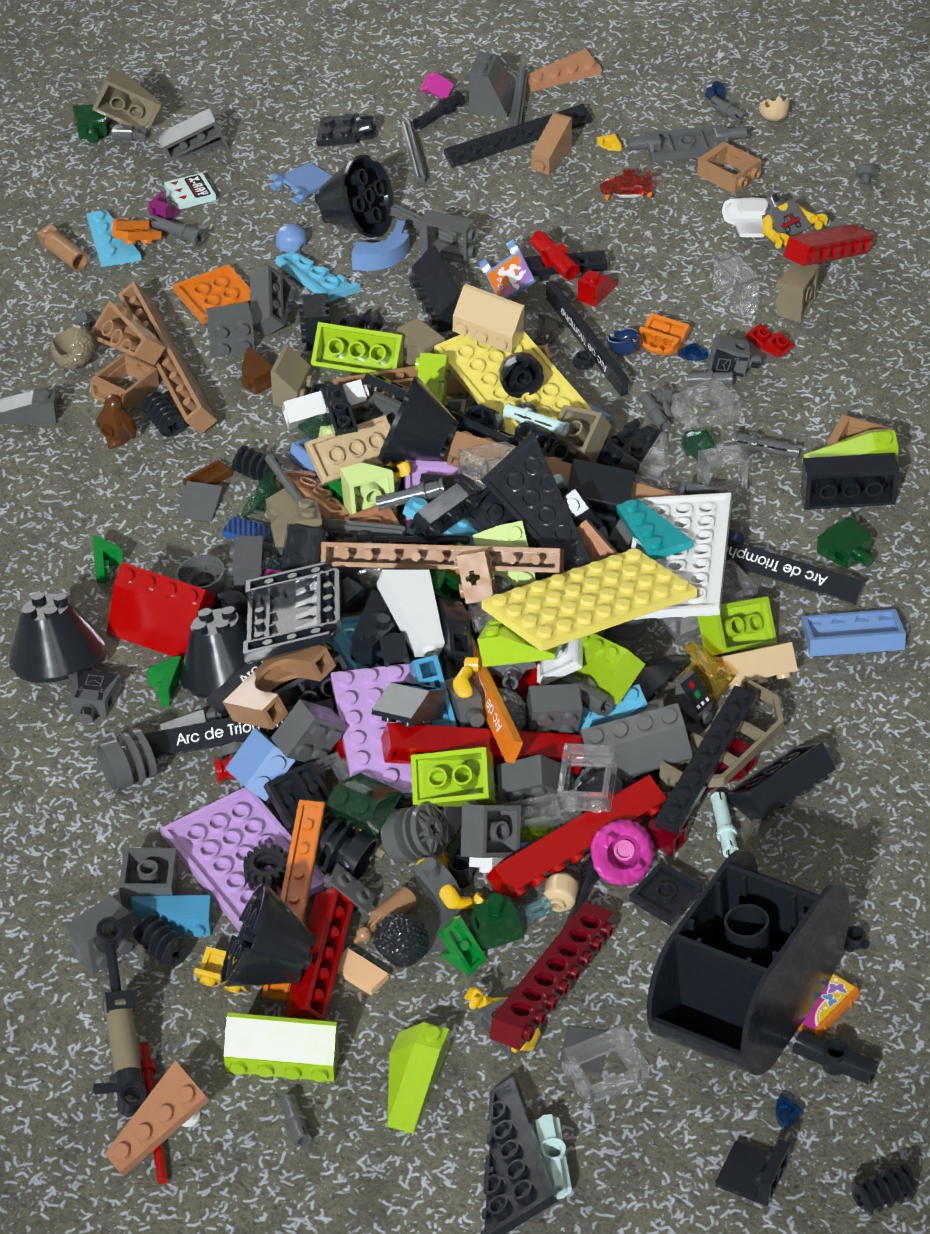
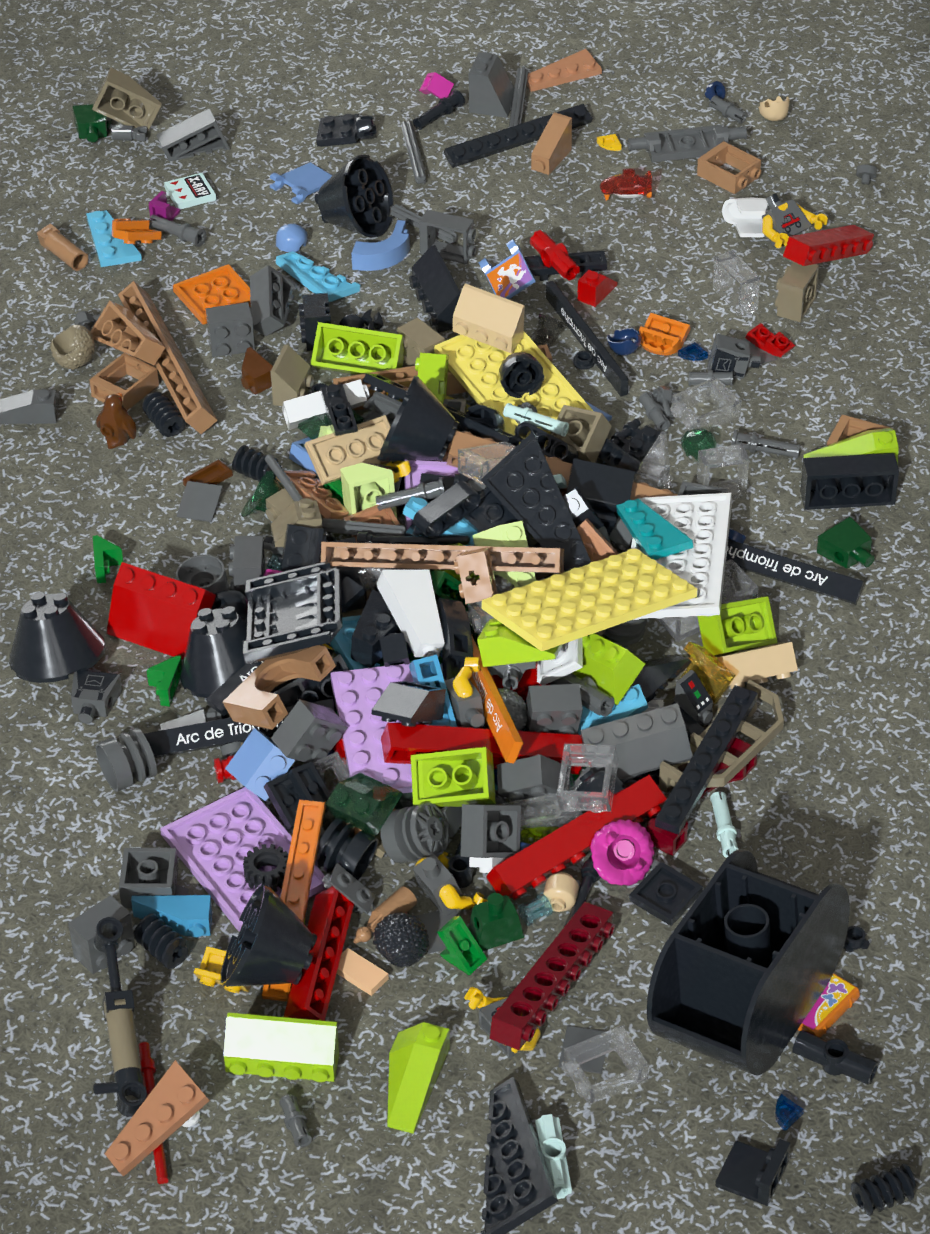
tile [223,516,273,542] -> none
black slope [726,742,836,821] -> none
medium blue slope [801,609,906,657] -> none

